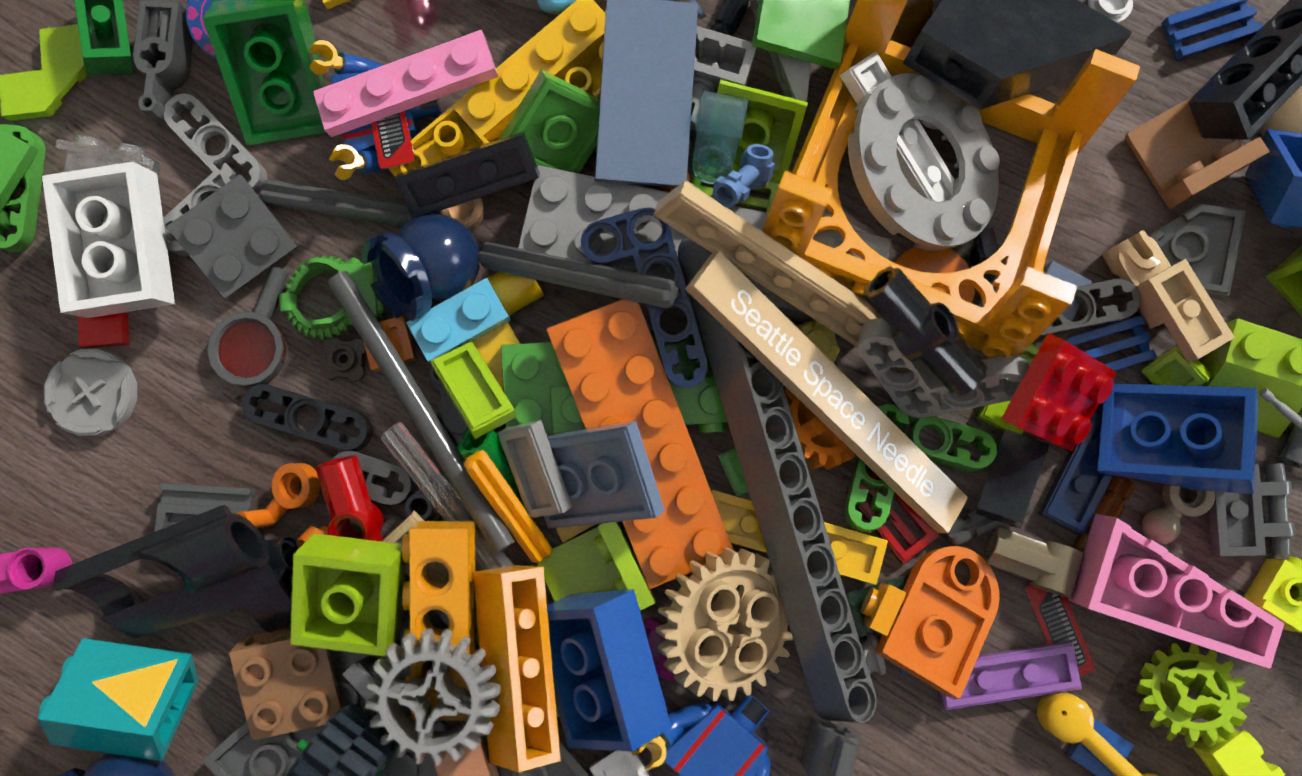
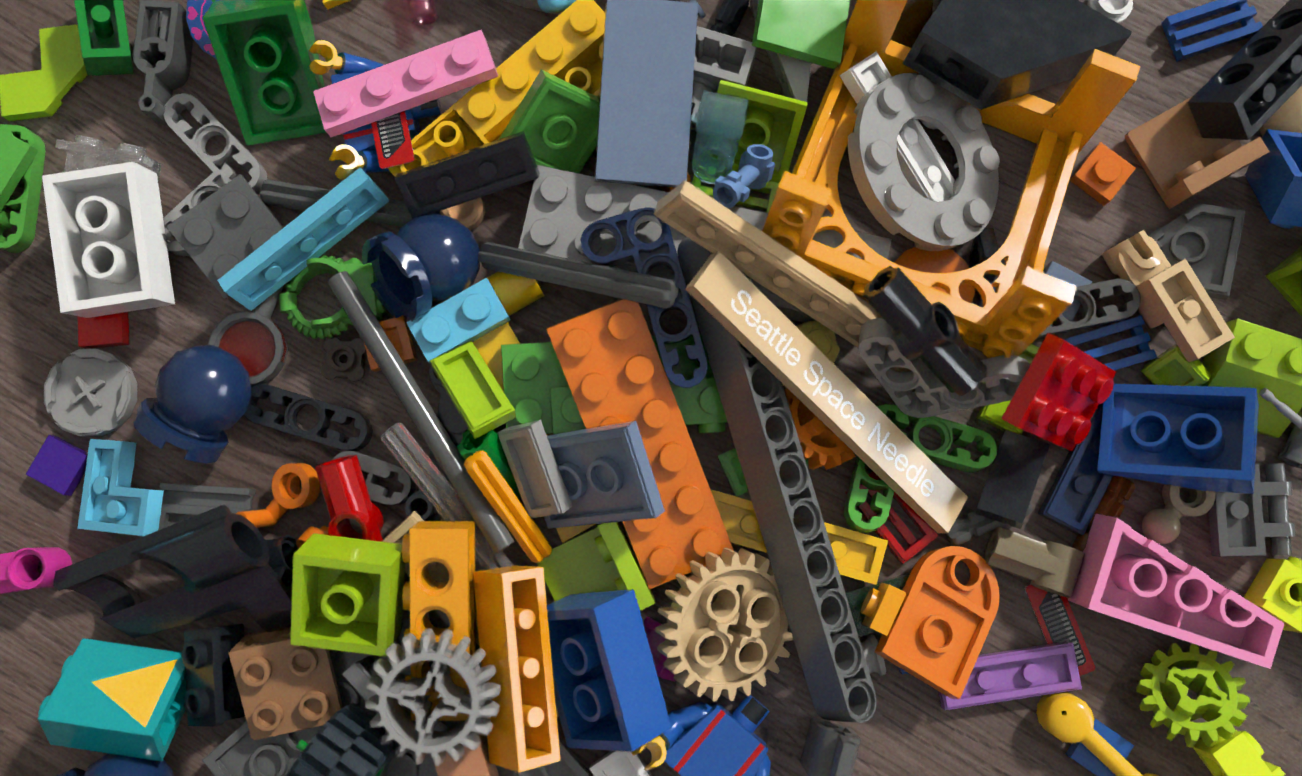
none -> dark purple tile [26,435,88,496]
none -> medium azure plate [77,439,164,536]
none -> dark blue tile [133,345,252,464]
none -> black bracket [182,624,245,727]
none -> medium azure plate [217,167,390,311]
none -> orange plate [1069,142,1136,206]

